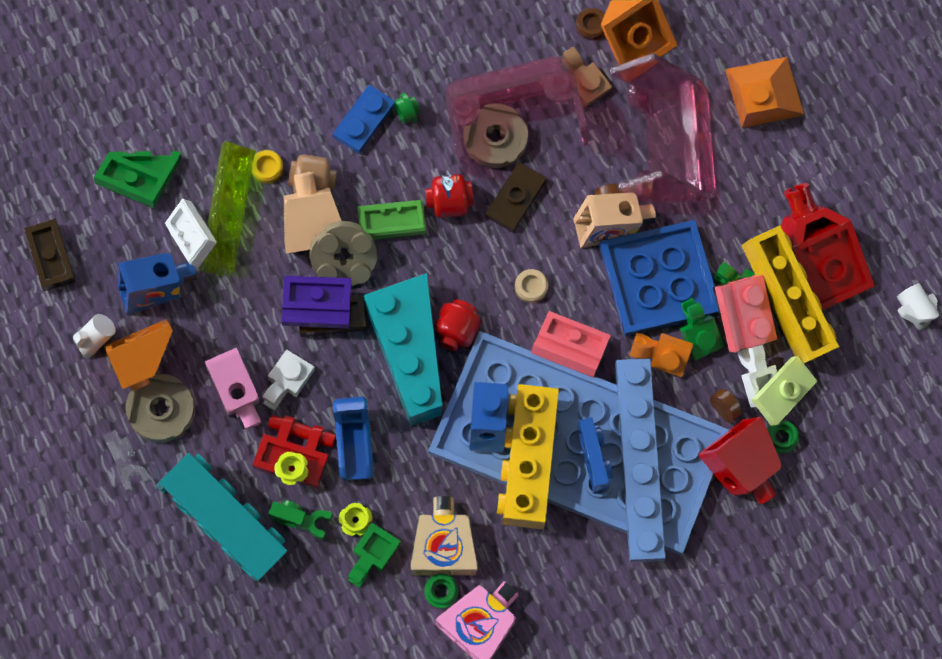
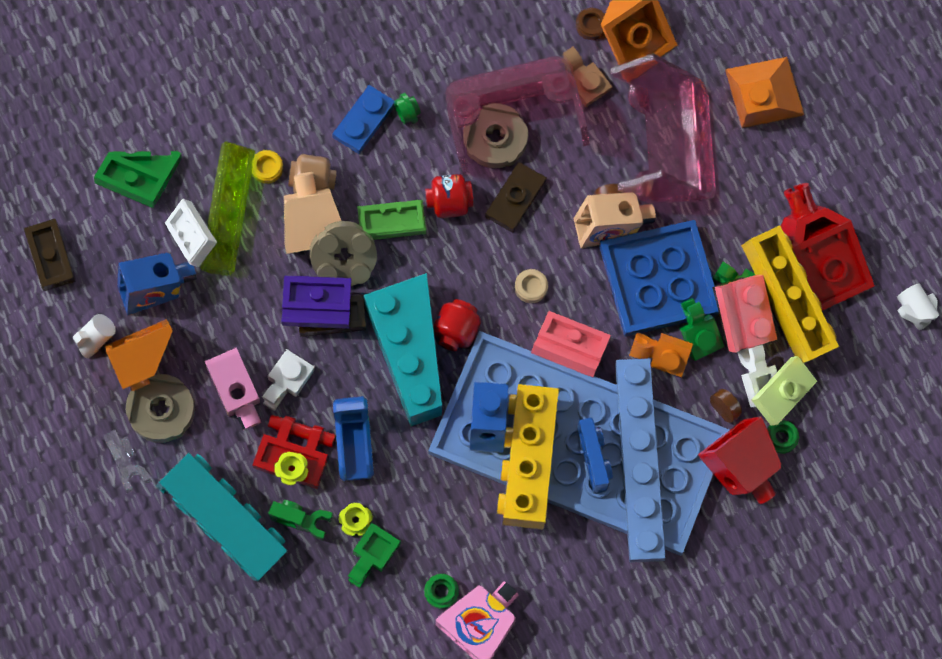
tan torso [411,496,477,576] -> none

